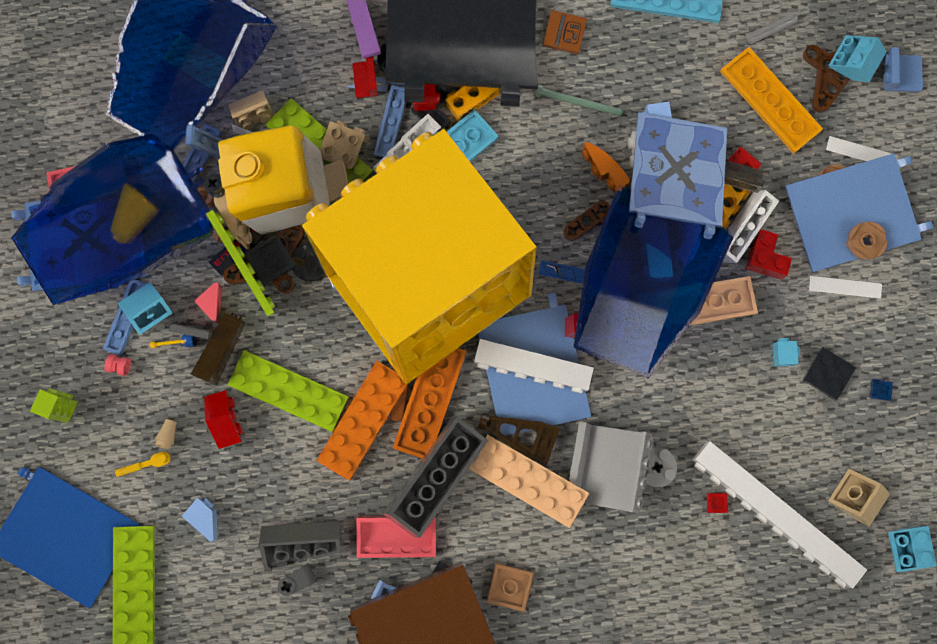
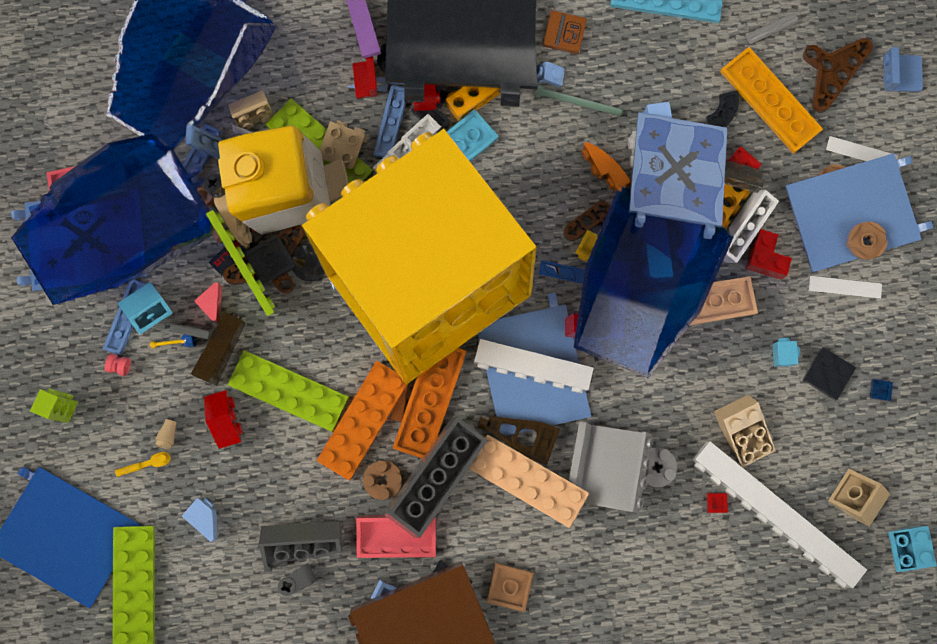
clear yellow slope [110,183,159,244] -> none
medium azure slope [829,35,887,82] -> none
none -> medium nougat plate [363,461,402,500]
none -> light blue bracket [536,61,565,87]
none -> yellow bracket [575,230,604,262]
none -> black tile [706,90,739,127]
none -> tan slope [714,395,776,468]

